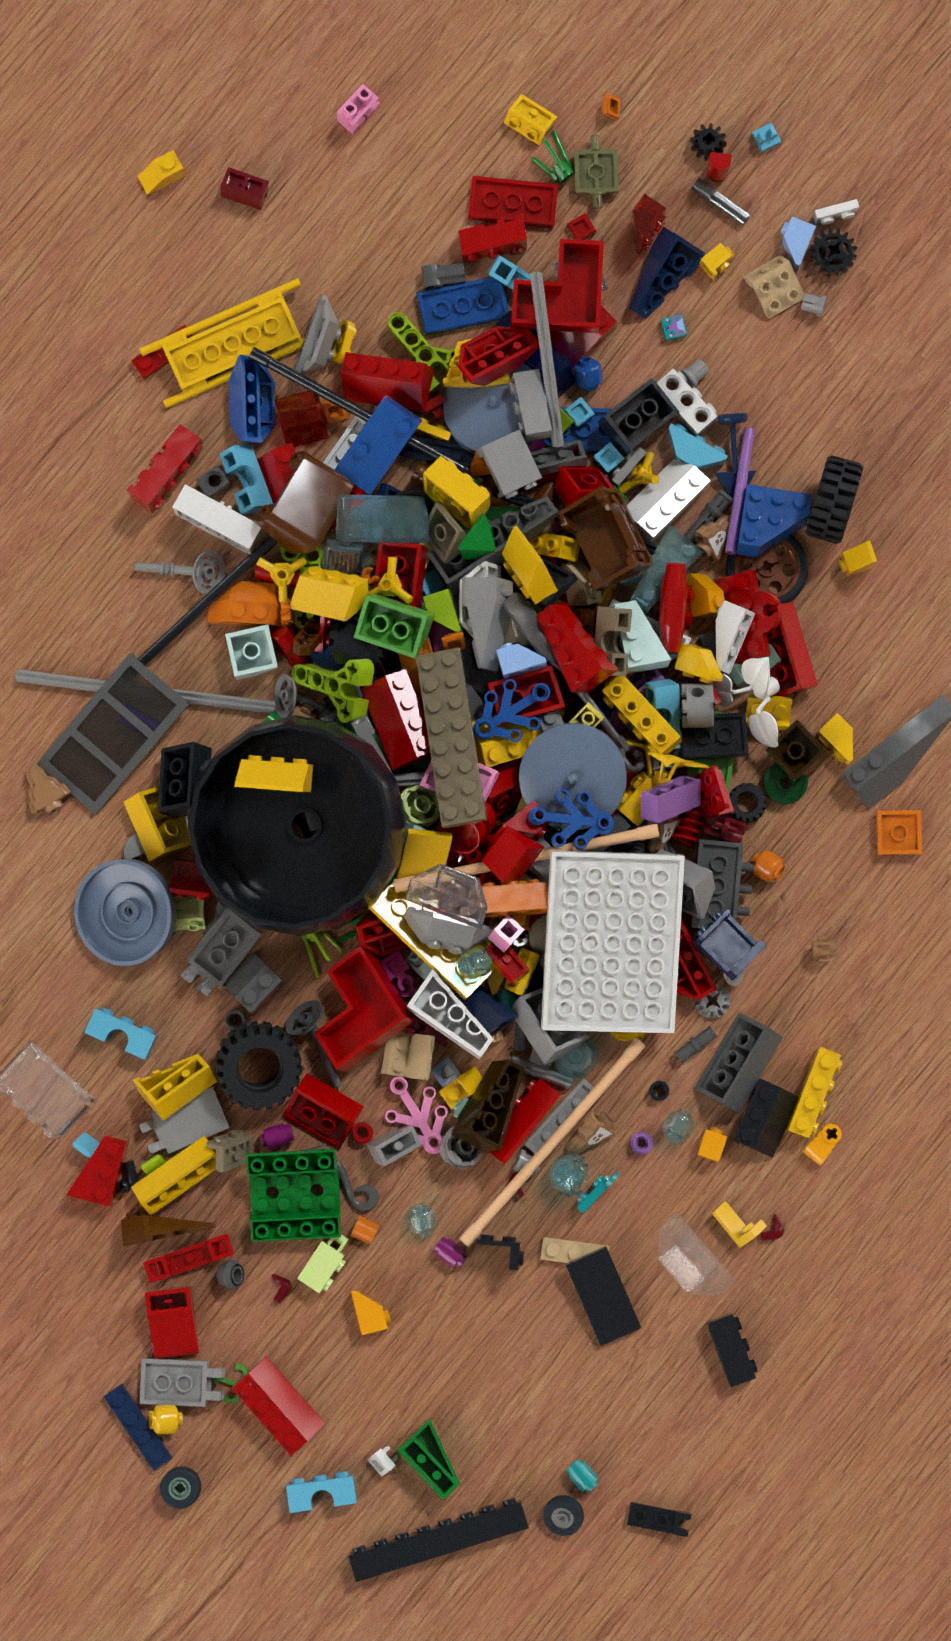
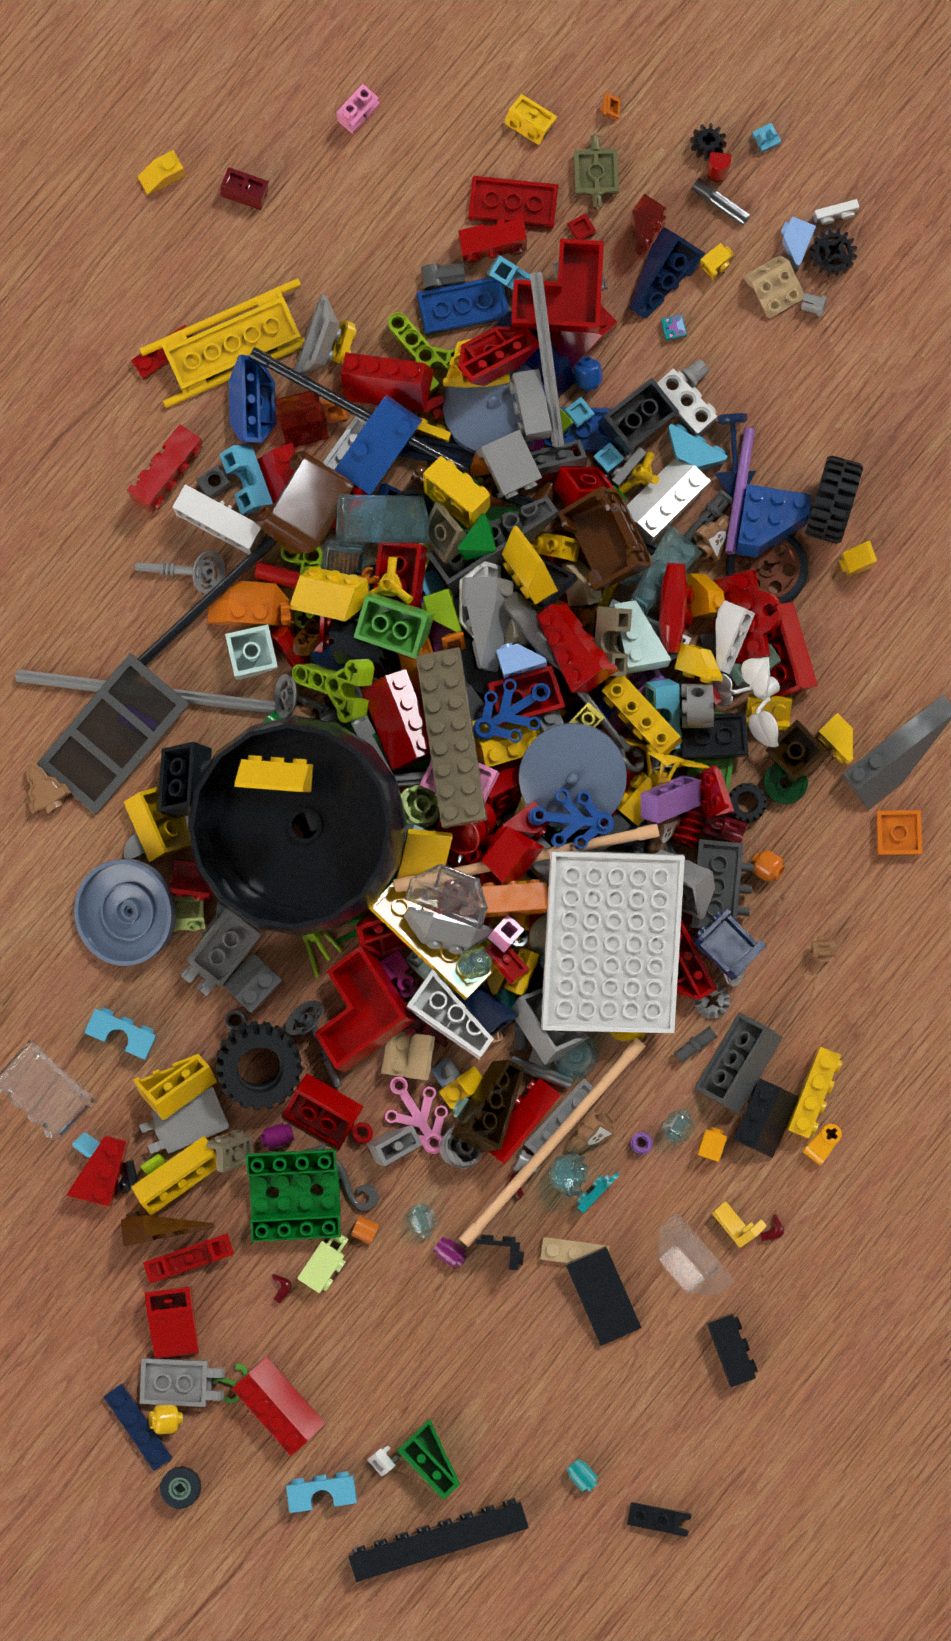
dark grey cone [216,1260,245,1291] -> none
yellow piece [256,556,308,602] -> none
light orange slope [351,1290,392,1335] -> none
green plant [532,130,574,183] -> none
black wheel [543,1495,584,1536] -> none
black bush [649,1081,670,1101] -> none

